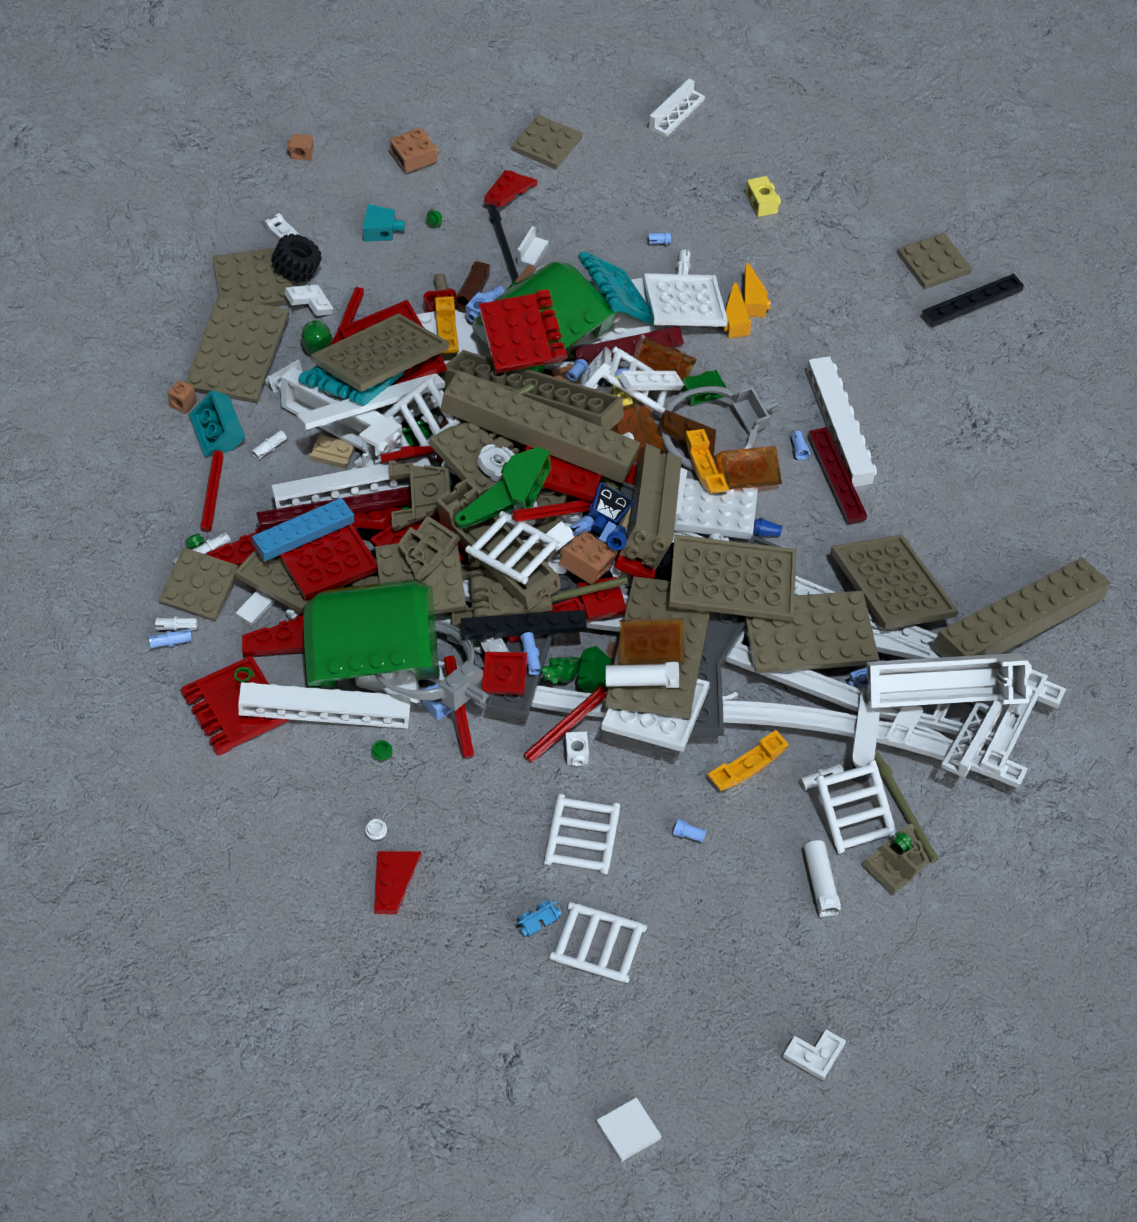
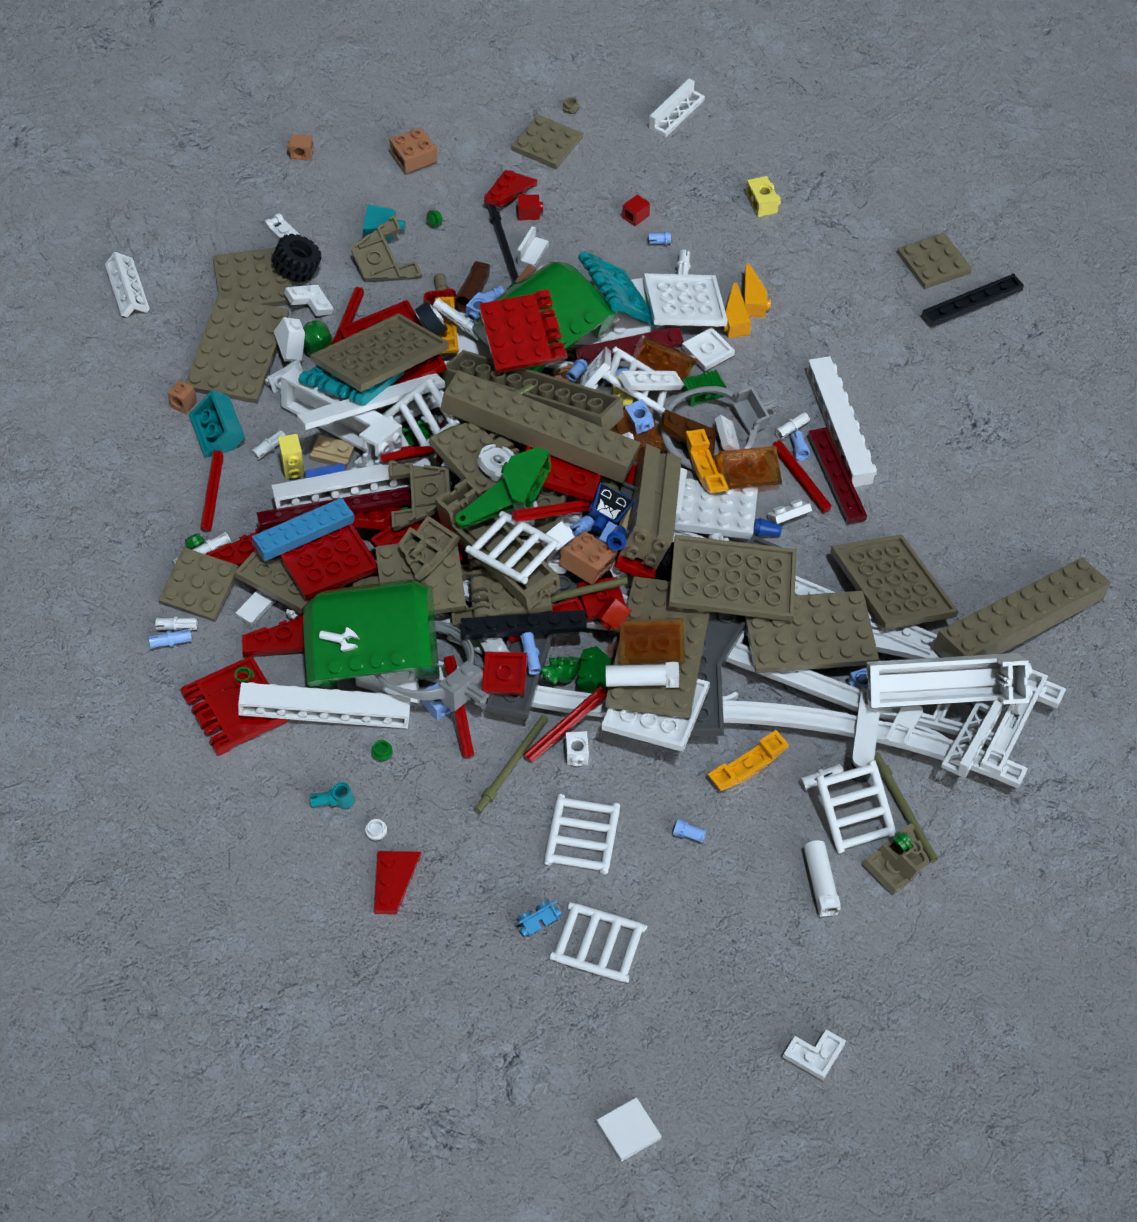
none -> white fence [105,252,150,318]
none -> white slope [273,317,305,362]
none -> light yellow brick [278,434,304,479]
none -> blue tile [303,463,345,479]
none -> teal pin [310,782,355,809]
none -> white bar [319,627,360,652]
none -> dark tan wing [351,215,422,281]
none -> black wheel [415,301,448,336]
none -> white pin [433,298,480,340]
none -> olive bar [474,715,548,814]
none -> red brick [518,194,543,220]
none -> dark tan plate [563,97,580,113]
none -> red brick [596,596,631,631]
none -> red brick [622,194,650,227]
none -> light blue brick [625,399,655,434]
none -> white plate [682,327,735,371]
none -> white plate [715,415,741,455]
none -> white plate [767,500,812,524]
none -> red axle [772,440,832,513]
none -> white axle [775,413,810,440]

